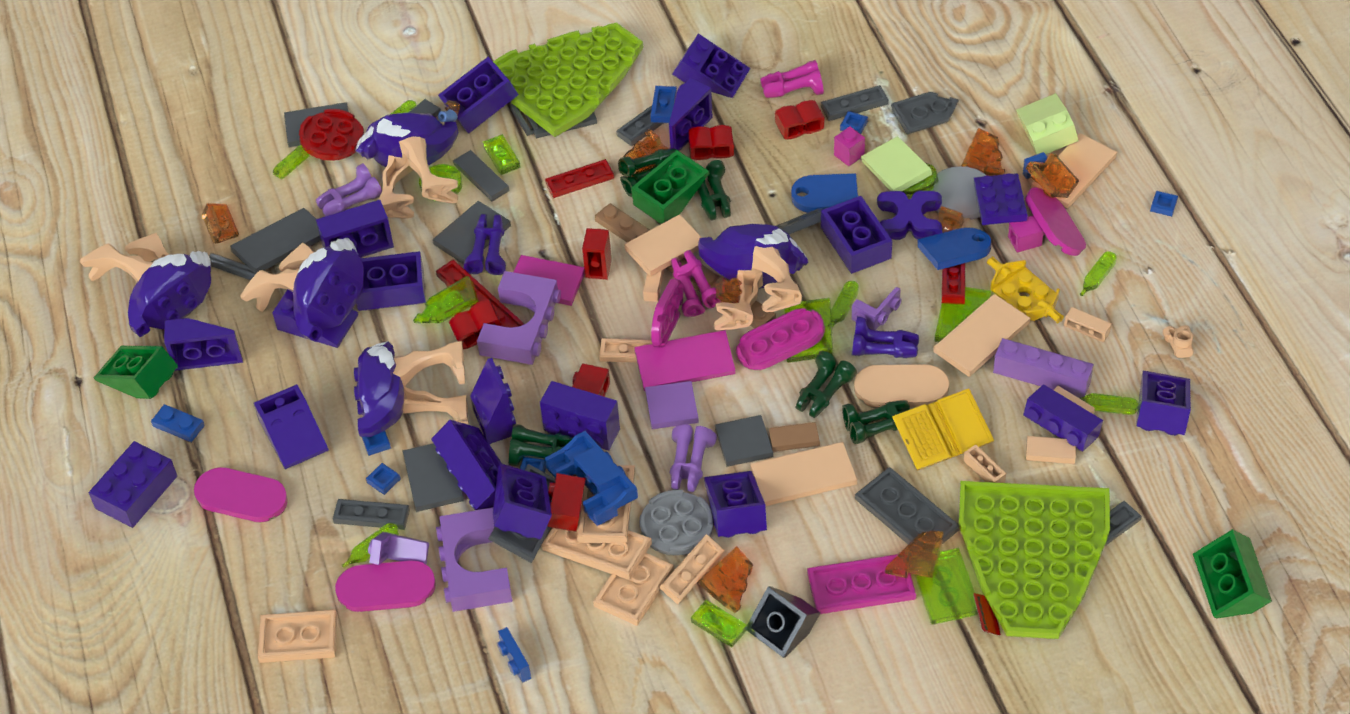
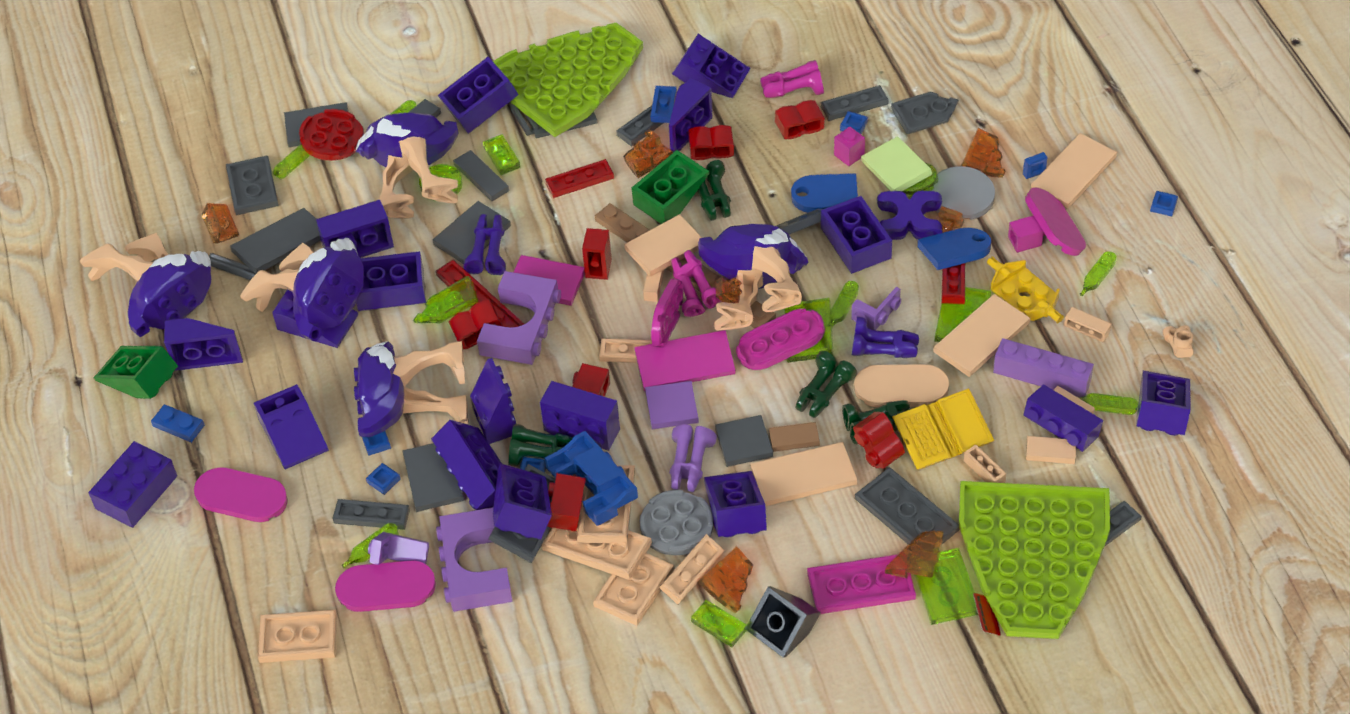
medium lavender piece [316,163,382,216] -> none
arm [438,100,460,122] -> none
blue plate [497,627,531,683] -> none
dark green piece [618,148,676,197] -> none
dark purple plate [974,173,1027,225] -> none
yellowish green slope [1016,93,1079,155] -> none
clear orange bracket [1026,153,1079,198] -> none
green slope [1193,529,1272,619] -> none
none -> dark grey tile [226,155,279,215]
none -> red brick [853,412,905,469]

